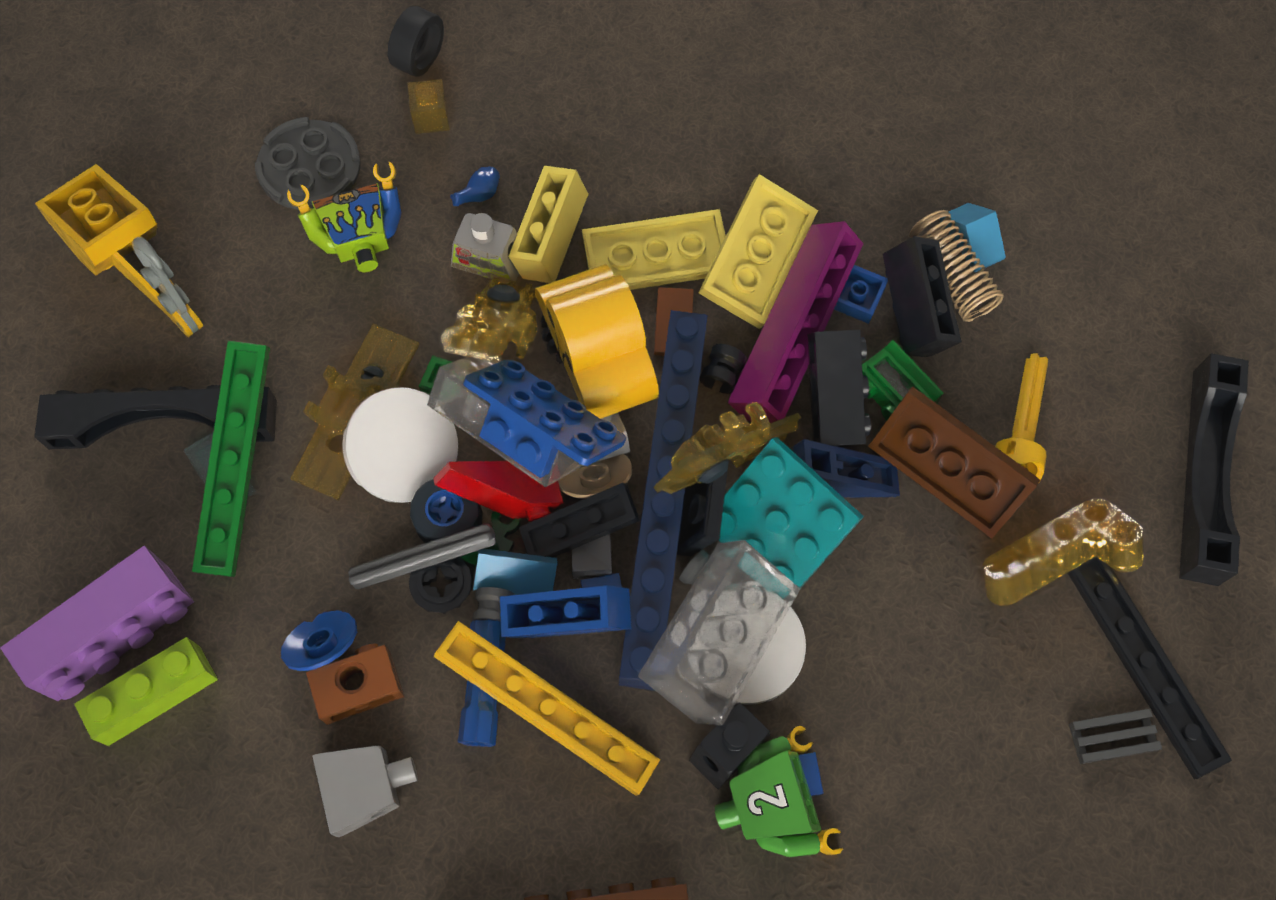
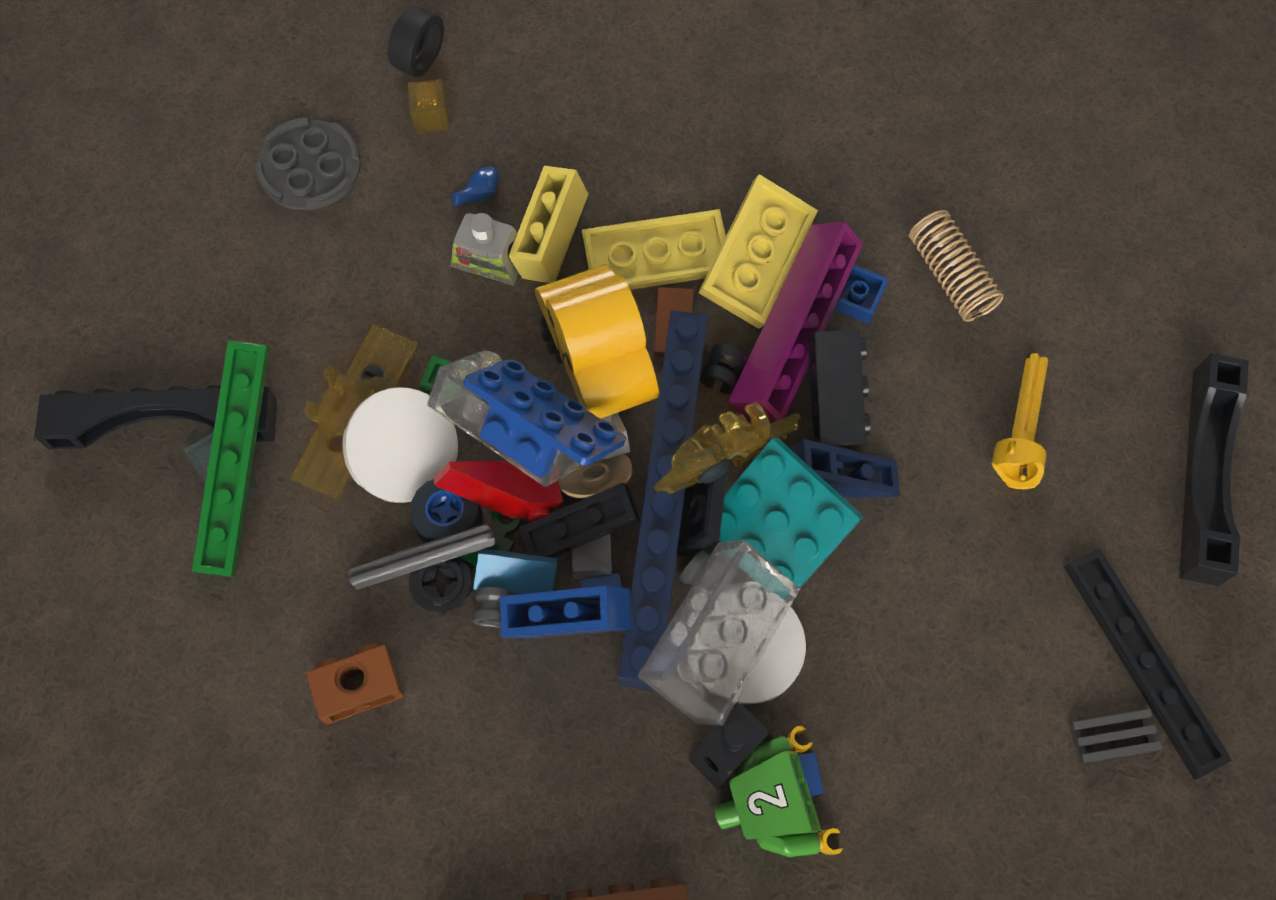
medium lavender brick [0,546,194,701] -> none
yellow slope [35,164,203,337] -> none
lime brick [74,637,218,746] -> none
blue dish [281,610,357,671] -> none
torso [287,162,402,272] -> none
light grey torso [312,746,418,837] -> none
yellow tile [434,621,661,796] -> none
clear yellow piece [441,277,537,362] -> none
blue axle [458,620,506,747] -> none
green window [862,340,943,421] -> none
reddish brown plate [868,387,1040,539] -> none
black brick [882,236,962,357] -> none
dark azure slope [939,203,1006,273] -> none
clear yellow beam [983,499,1144,606] -> none

